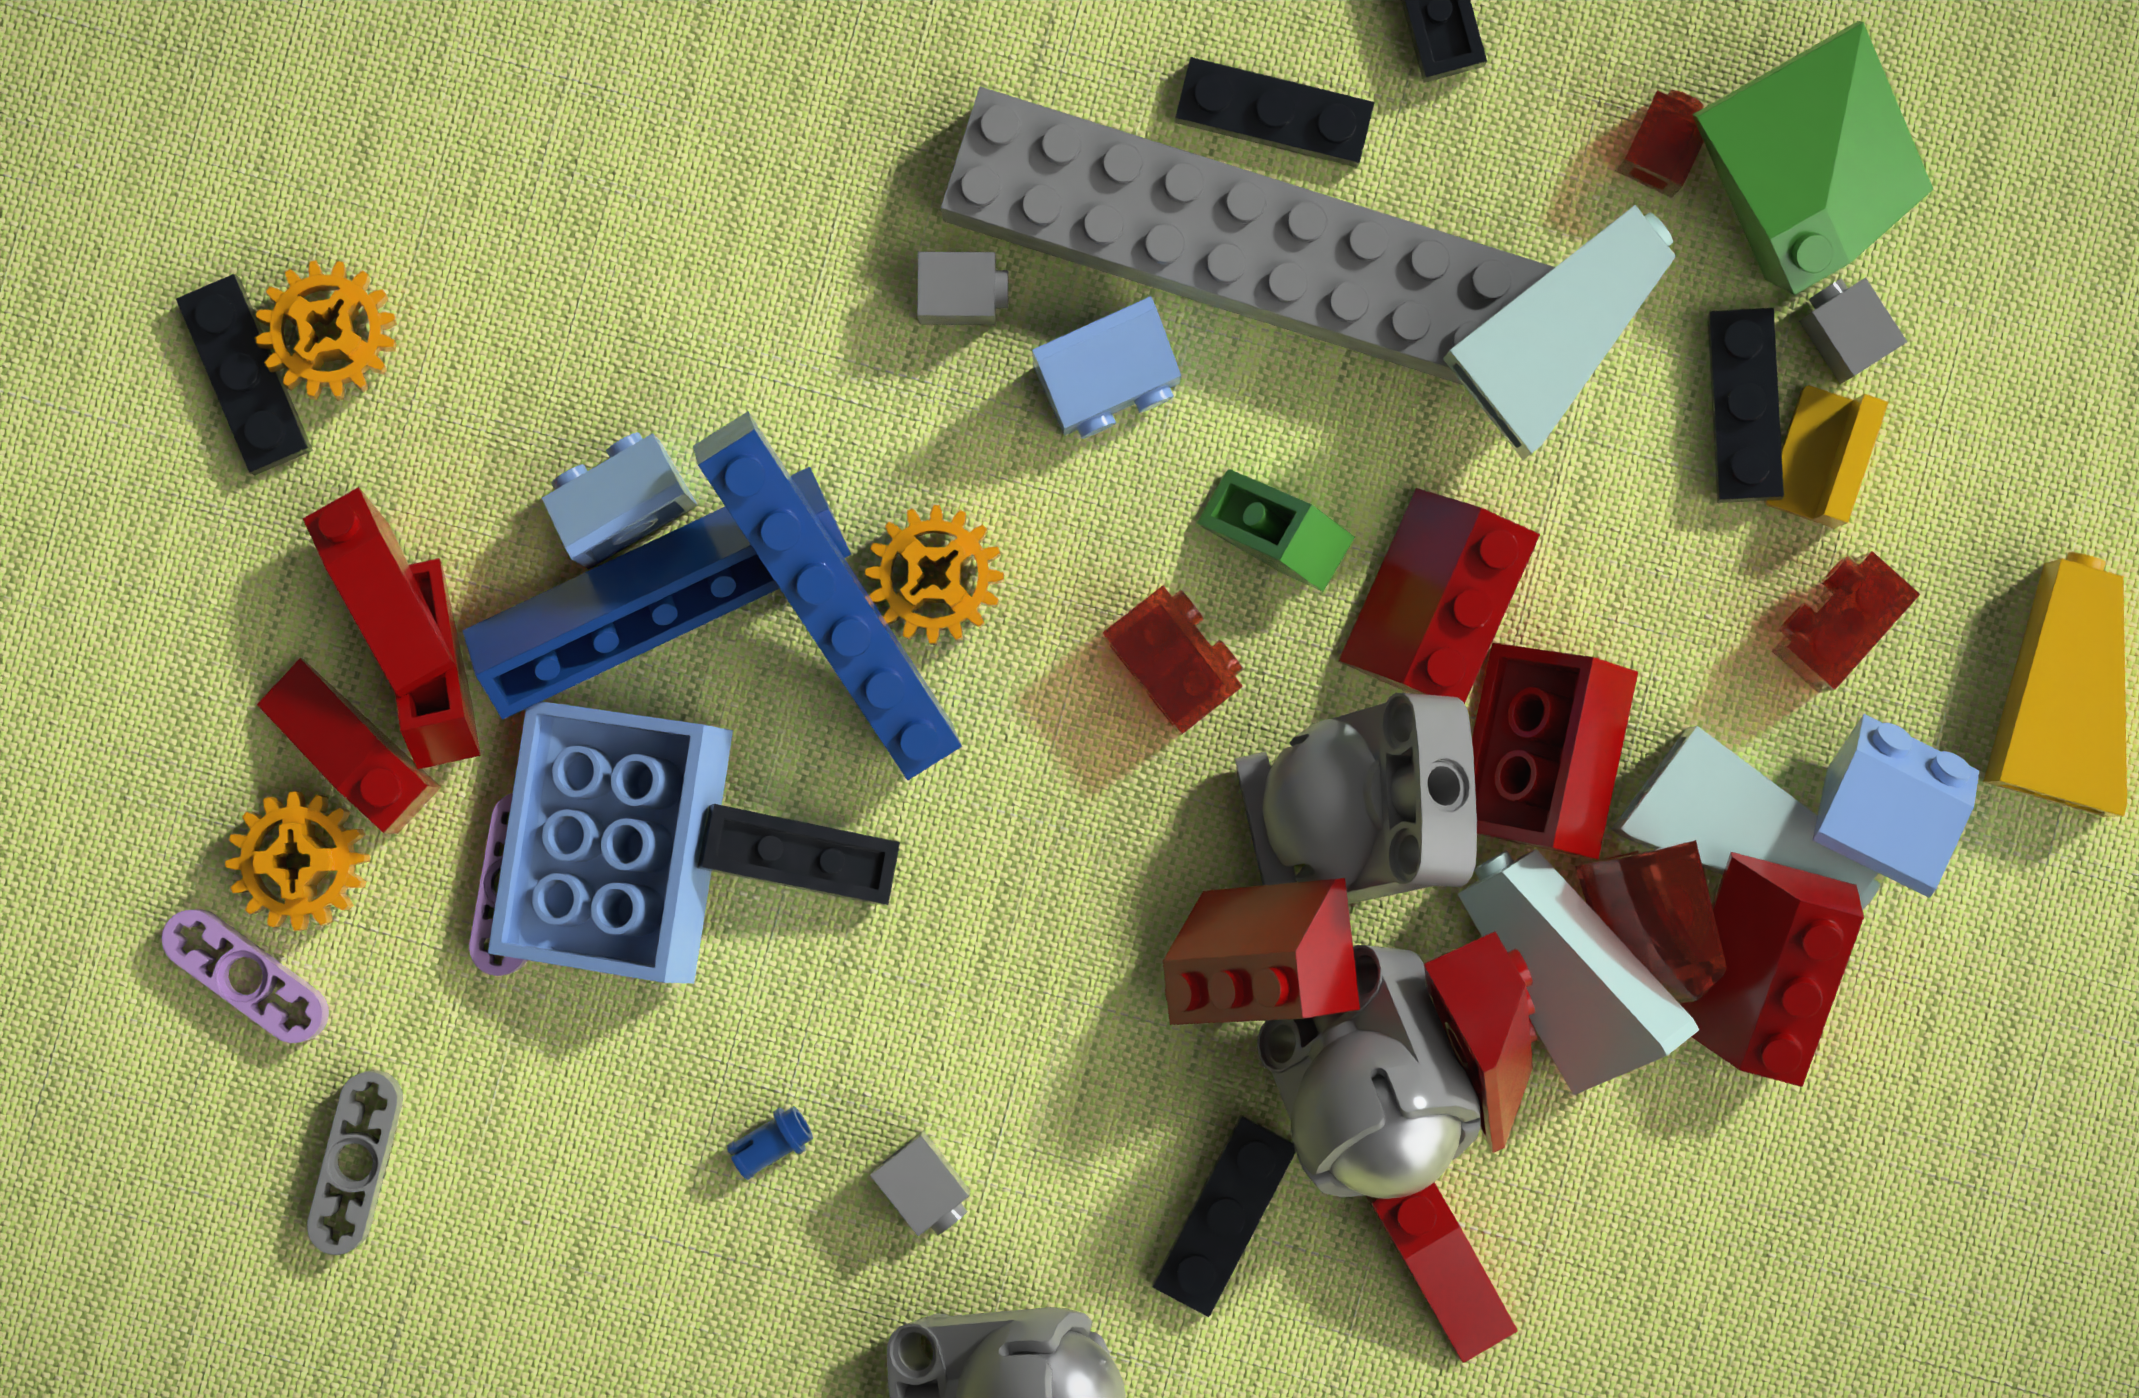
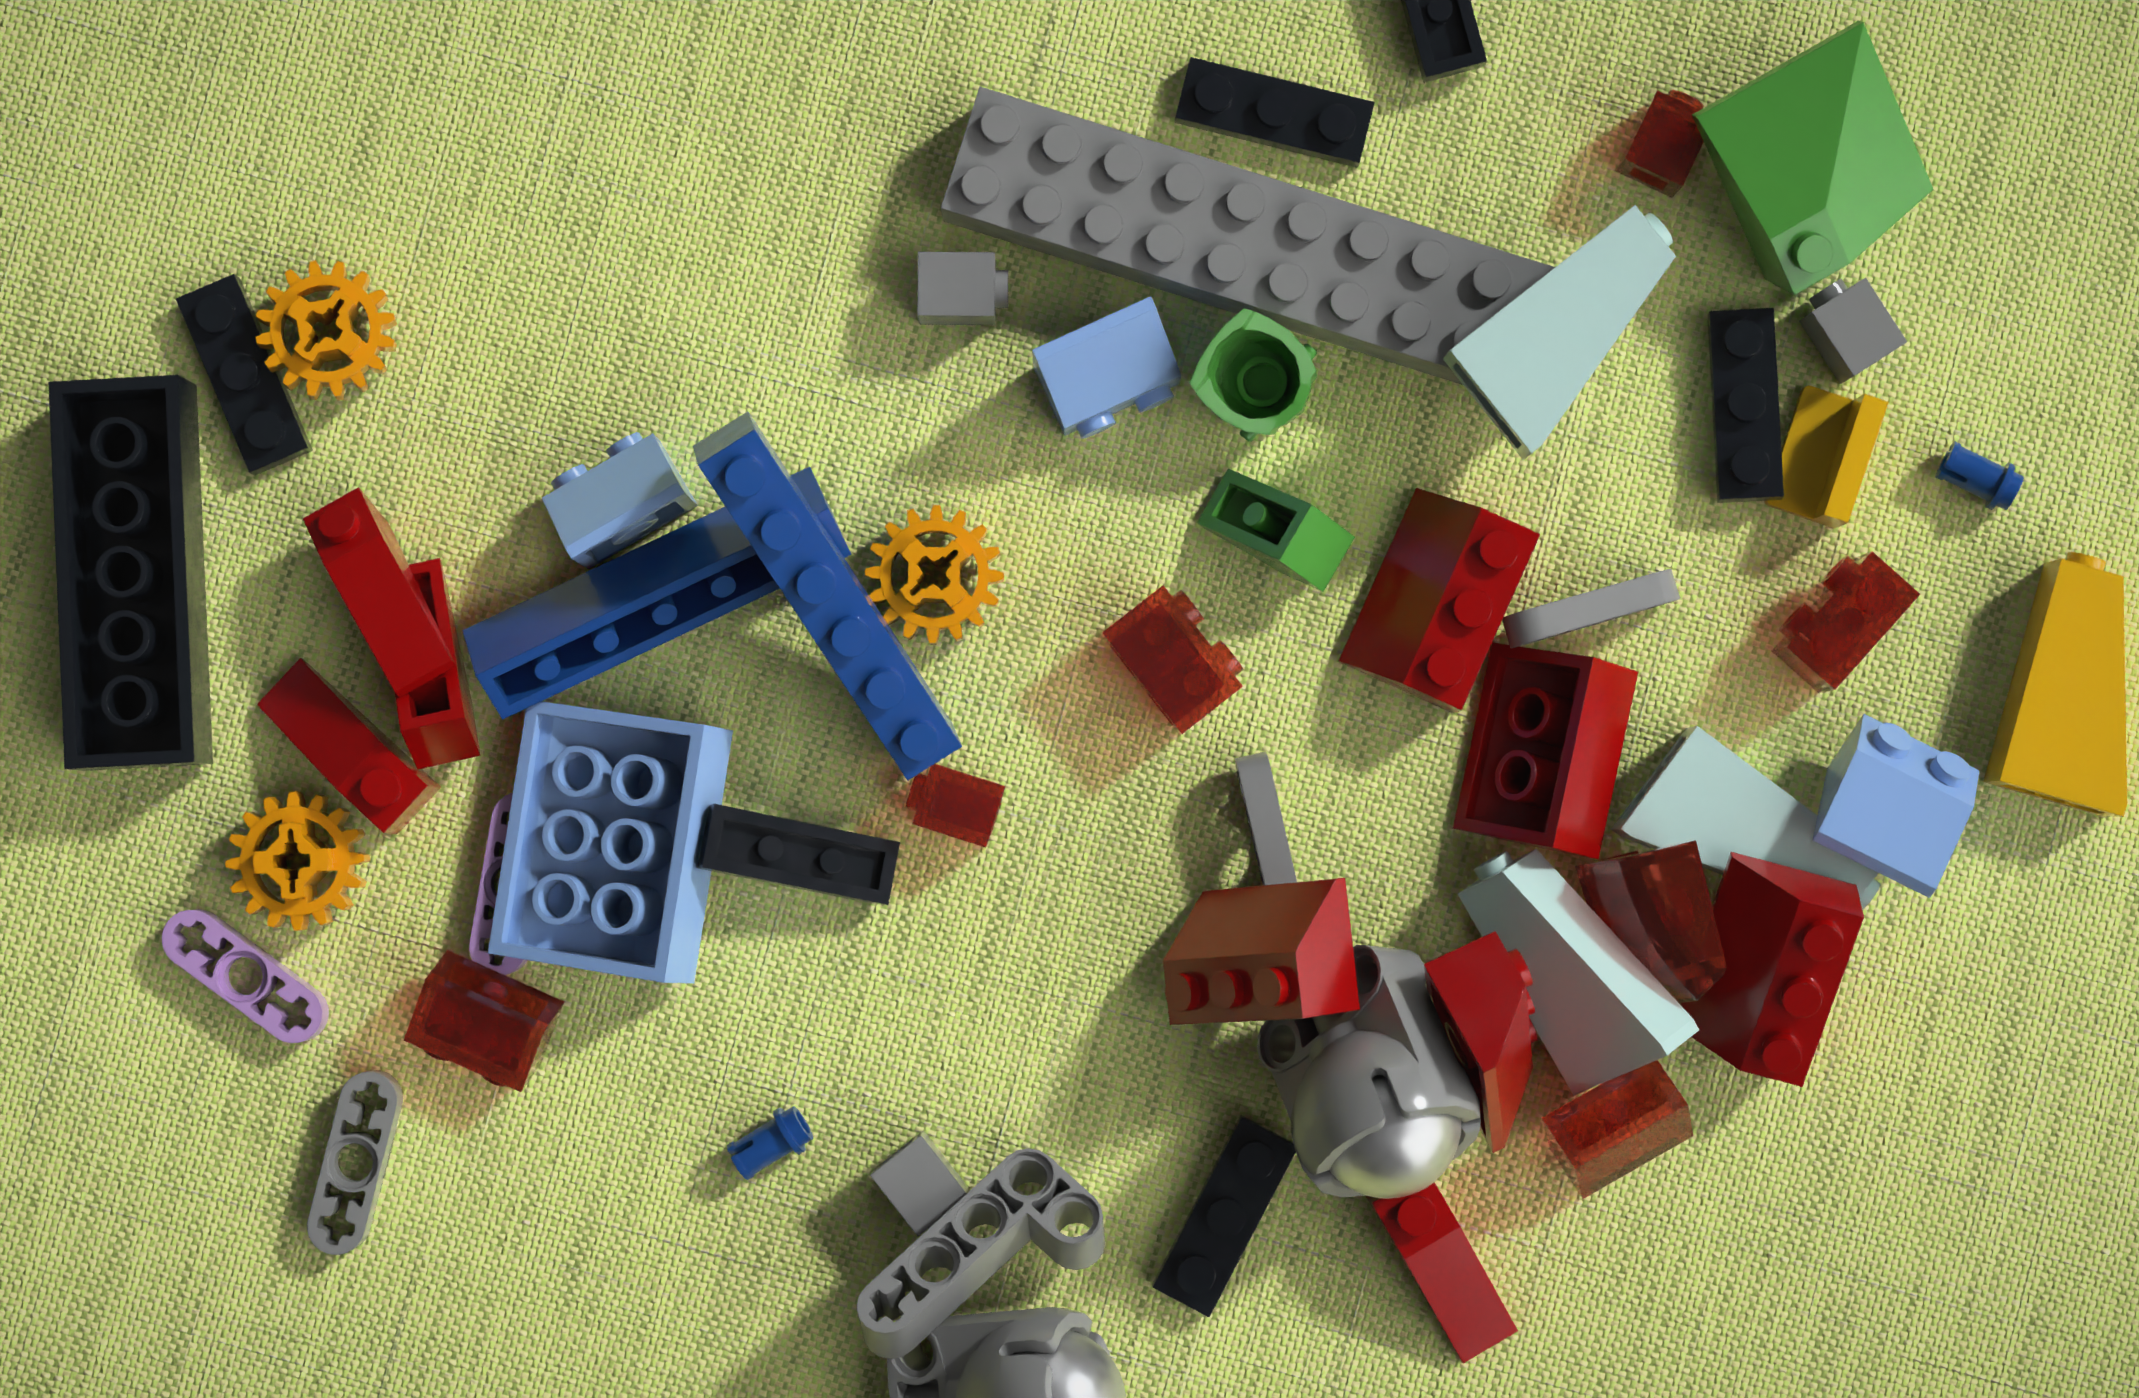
light grey piece [1262,693,1477,904] -> none
none -> black brick [48,375,213,771]
none -> clear red brick [403,950,565,1092]
none -> light grey beam [857,1148,1105,1359]
none -> clear red brick [905,764,1006,848]
none -> bright green helmet [1189,308,1317,442]
none -> light grey beam [1502,569,1680,649]
none -> clear red brick [1542,1060,1693,1199]
none -> blue pin [1935,441,2024,510]

